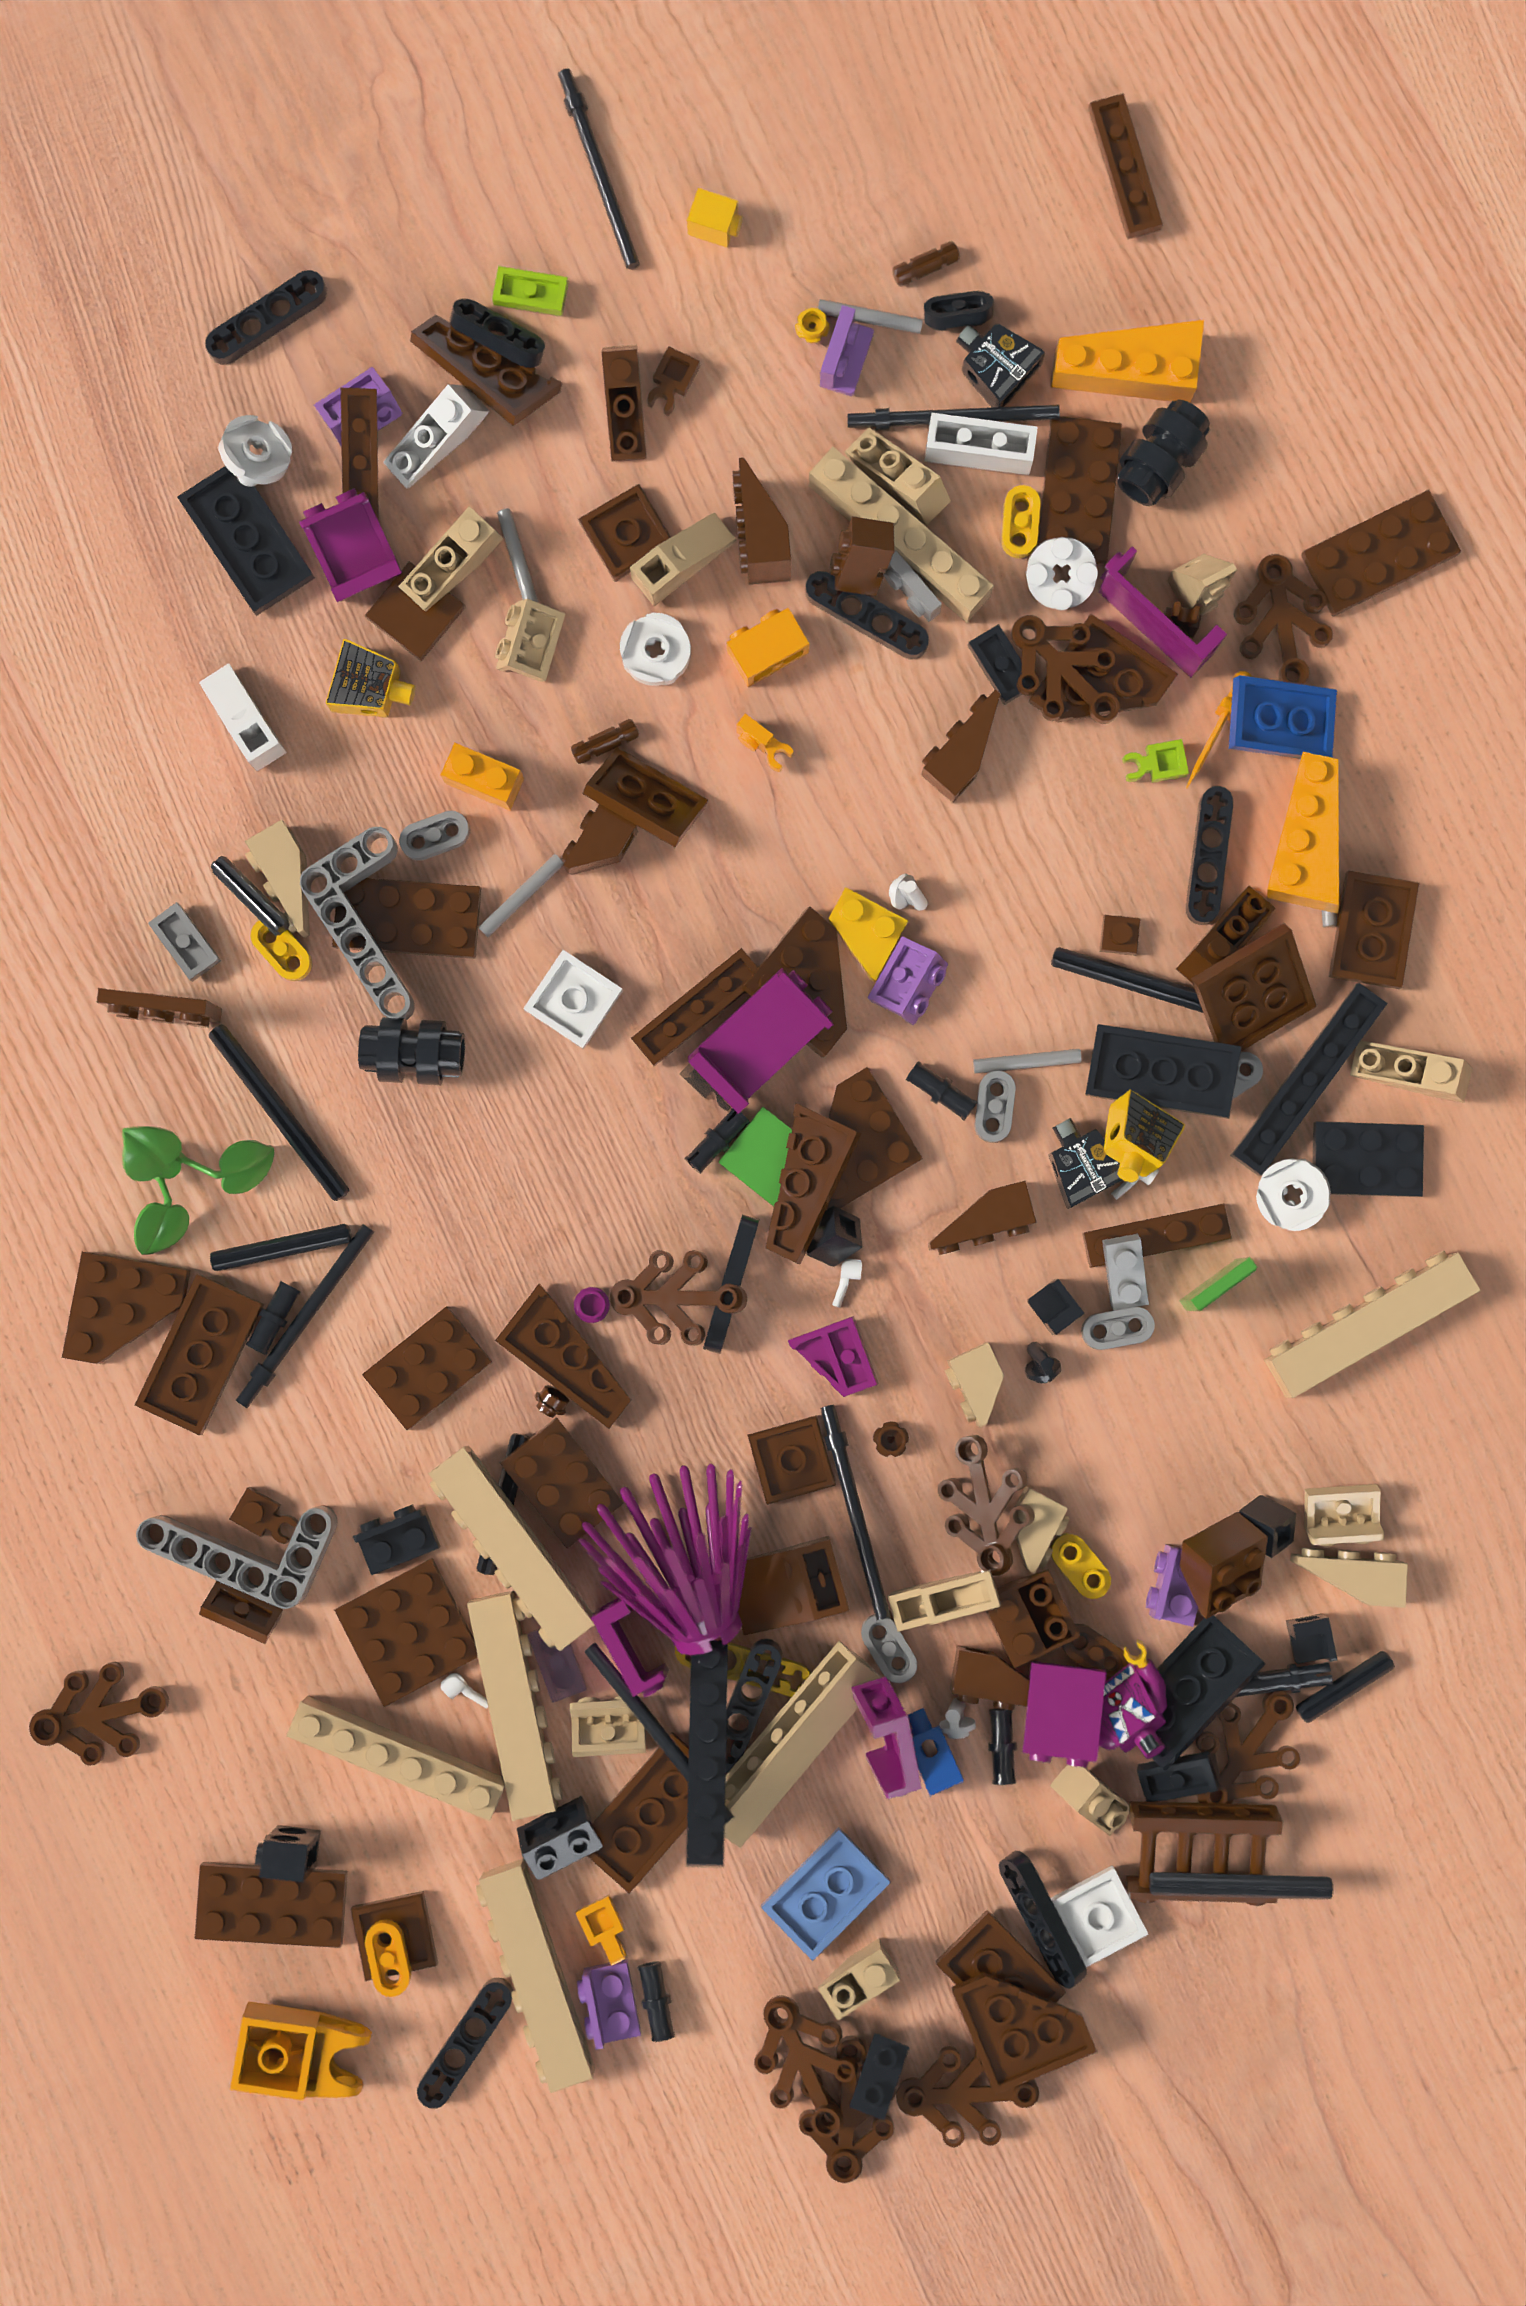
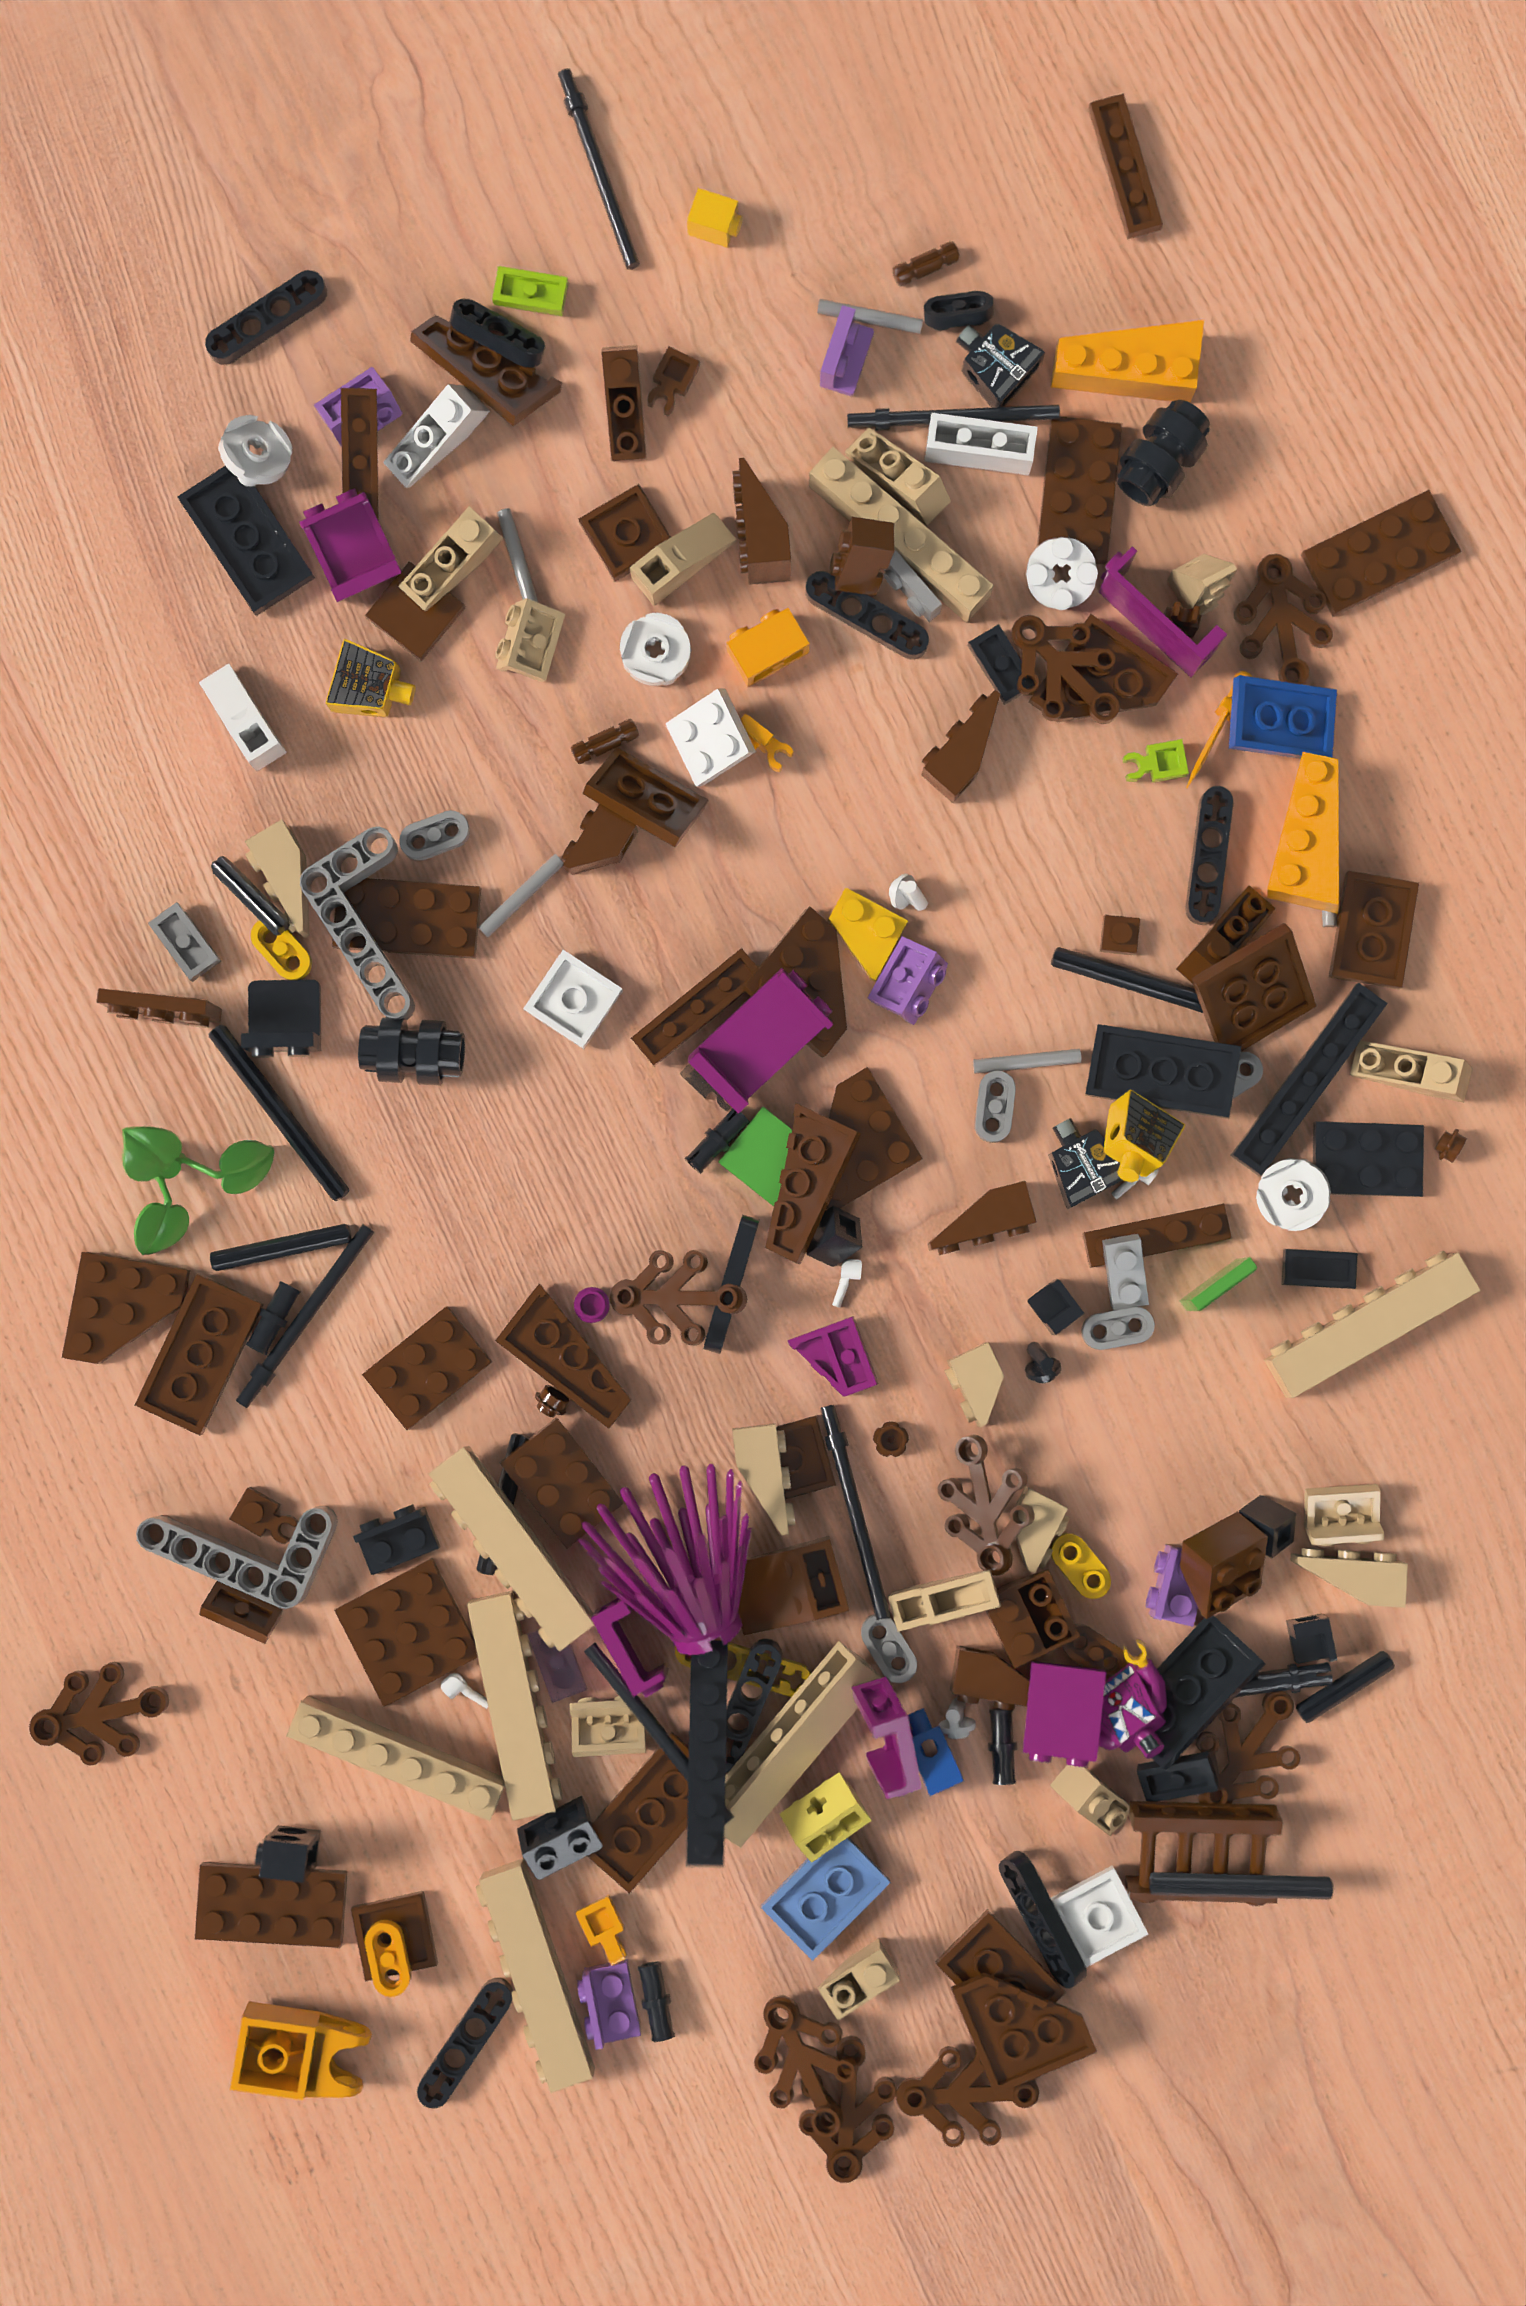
light orange brick [440,742,524,811] -> none
yellow plate [795,308,830,343] -> none
black brick [849,2033,910,2121] -> none
black pin [906,1061,977,1121] -> none
yellow plate [1001,485,1040,558] -> none
none -> black bracket [241,980,321,1058]
none -> white plate [665,688,756,787]
none -> tan slope [732,1423,795,1535]
none -> light yellow brick [780,1772,872,1863]
none -> black tile [1282,1249,1358,1289]
none -> reddish brown plate [1435,1129,1467,1163]

